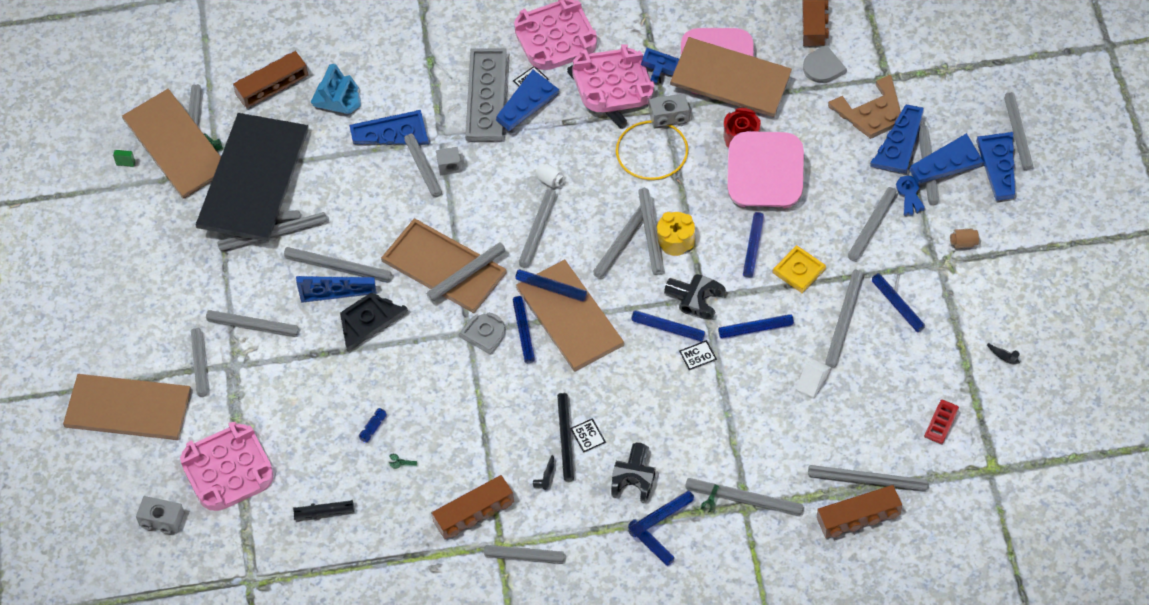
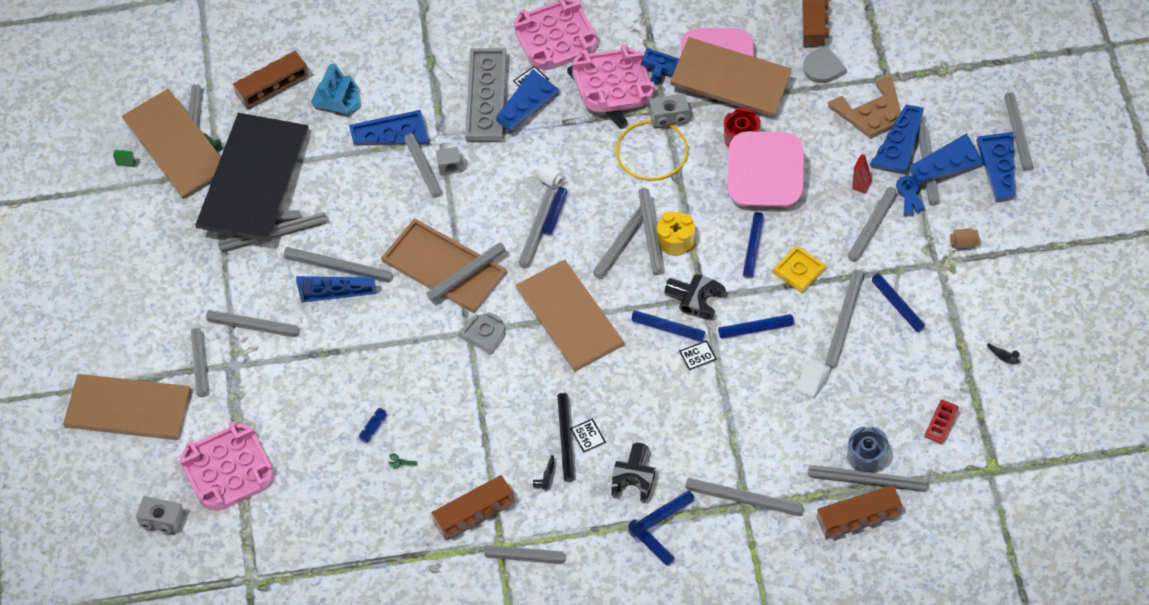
black pin [293,500,354,520] -> none
black wing [340,292,408,352] -> none
clear blue axle [512,296,535,364] -> none
clear blue axle [515,269,587,301] -> none
clear green hand [701,484,719,513] -> none
none -> clear blue axle [542,187,568,236]
none -> sand blue brick [847,426,888,472]
none -> red slope [852,154,872,193]

